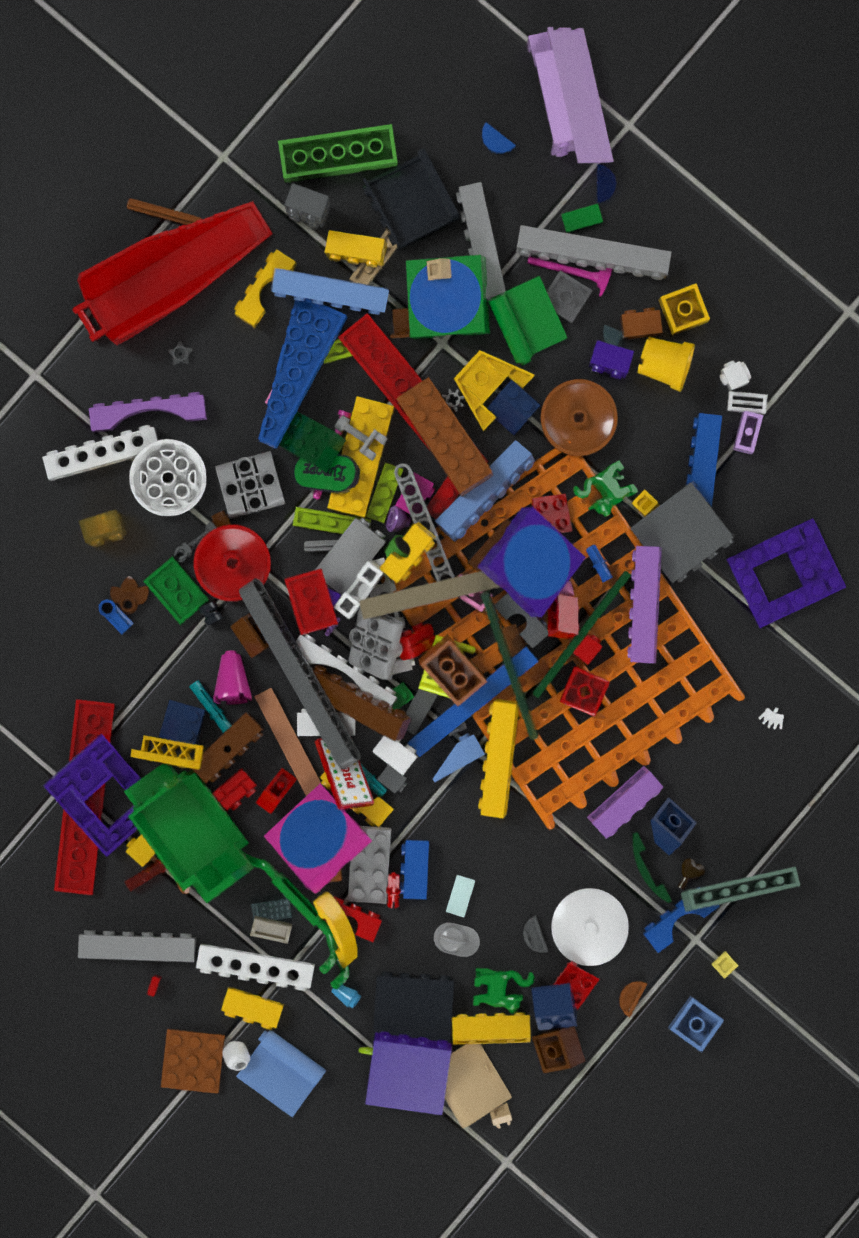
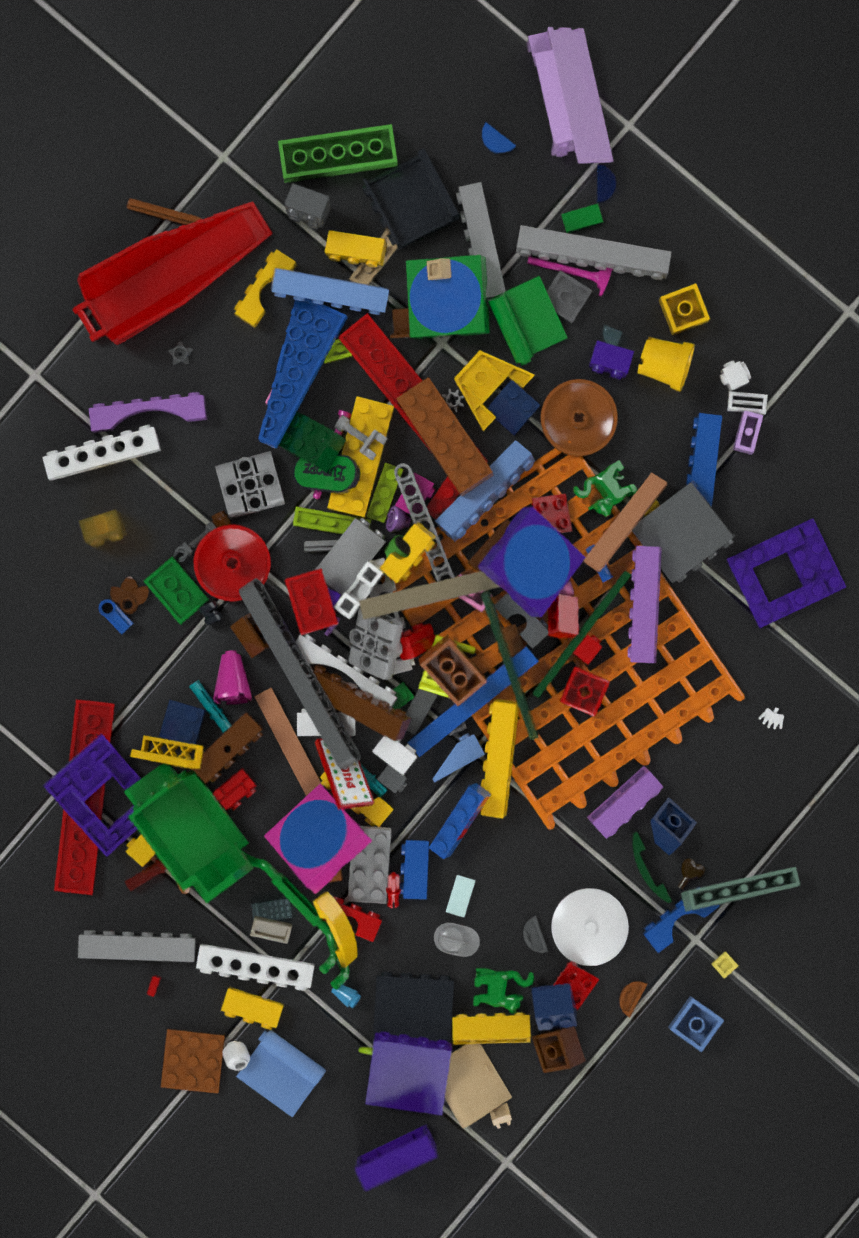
white brick [129,439,206,516] -> none
red slope [256,768,297,814] -> none
dark orange brick [620,308,663,340] -> none
none -> dark purple tile [355,1124,437,1191]
none -> blue brick [429,783,491,859]
none -> nougat tile [584,473,667,573]

